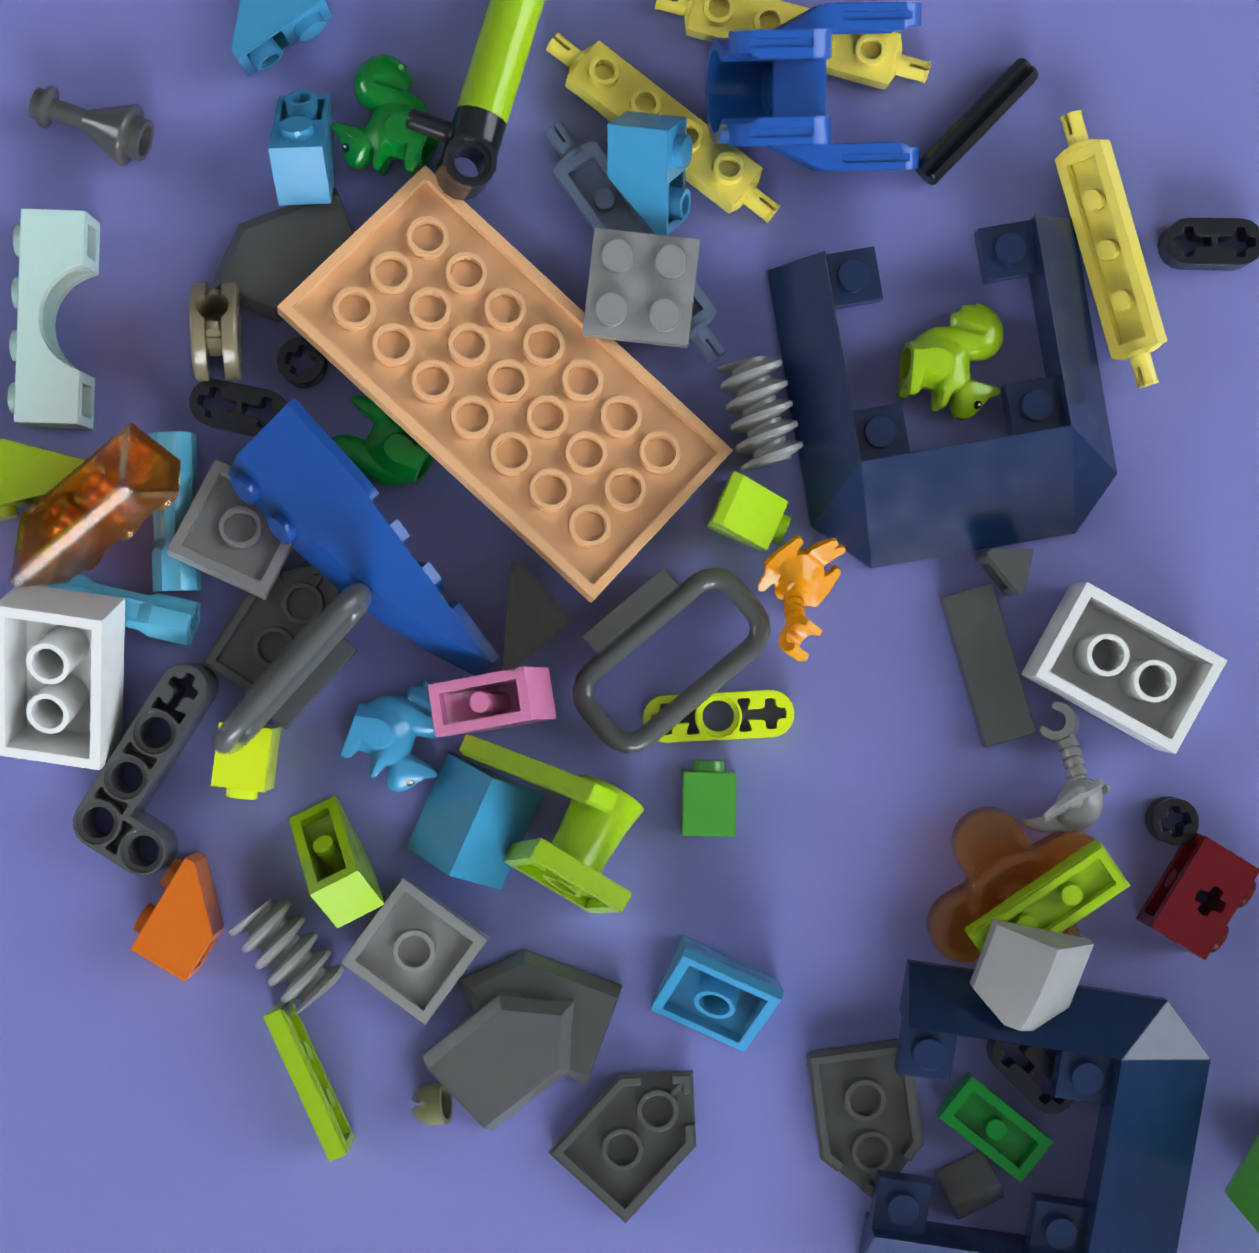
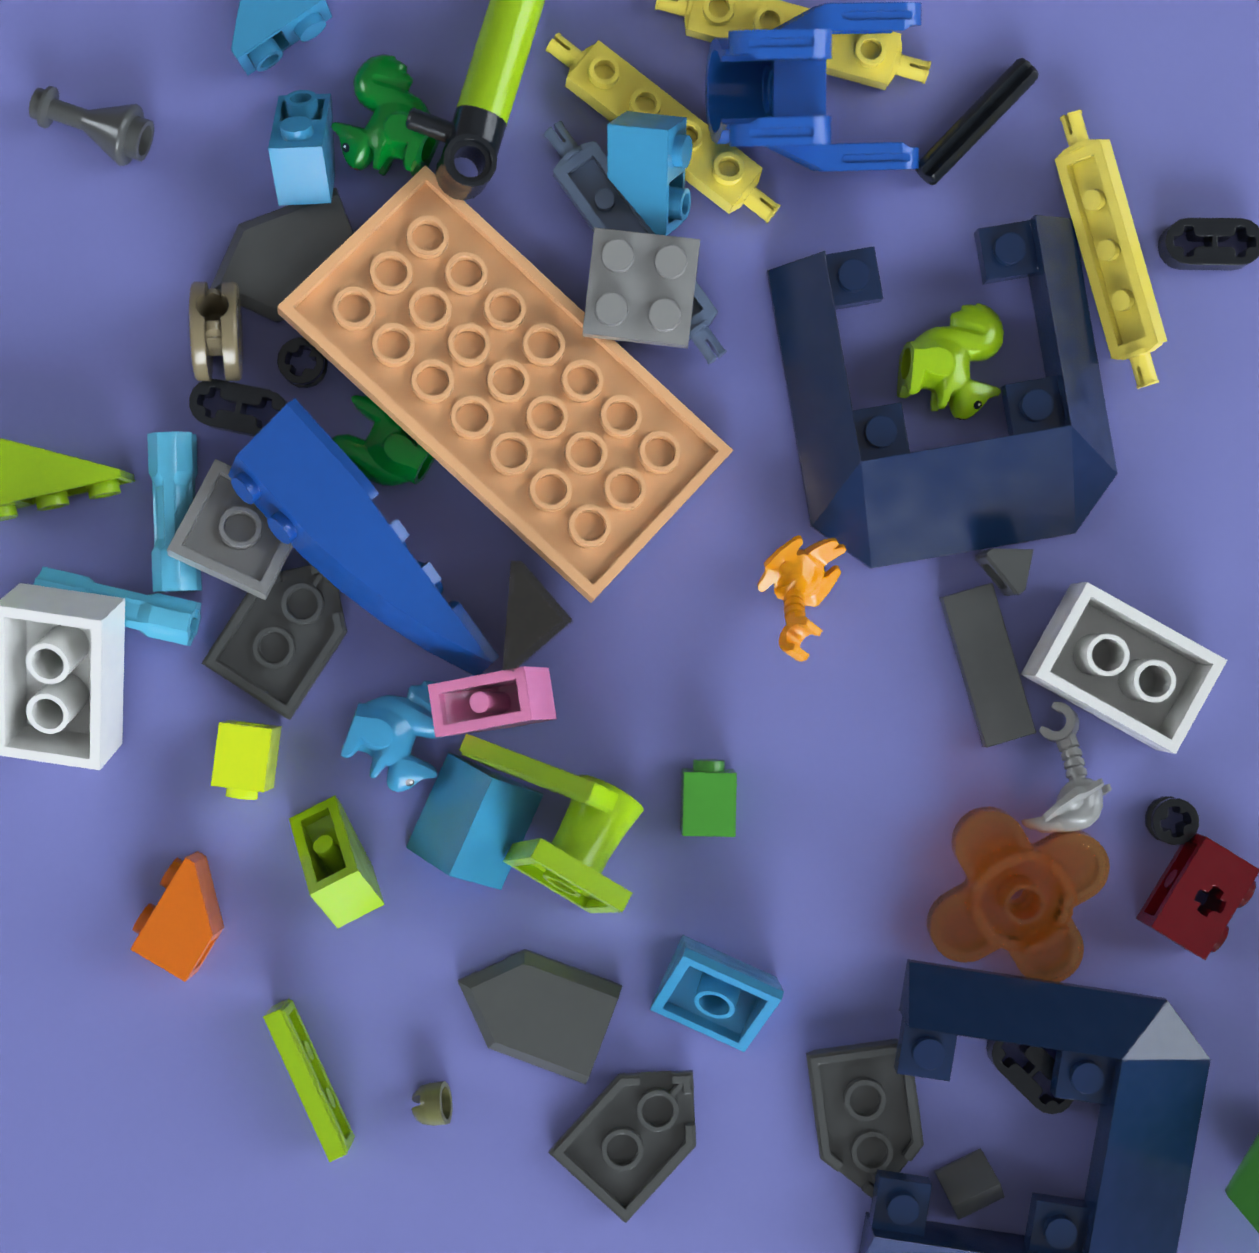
light aqua arch [7,208,100,430] -> none
clear orange slope [10,422,181,587] -> none
dark grey beam [73,663,218,876] -> none
dark grey bar [213,583,373,754] -> none
light grey piece [228,897,344,1016] -> none
light grey plate [341,875,489,1025] -> none
dark grey tile [422,992,575,1130] -> none
dark grey bar [572,568,771,753] -> none
neon yellow beam [642,689,794,743] -> none
lime slope [706,471,792,553] -> none
light grey piece [716,356,803,471] -> none
green plate [936,1072,1053,1183] -> none
lime tile [964,839,1131,953] -> none
light grey slope [970,919,1094,1031] -> none

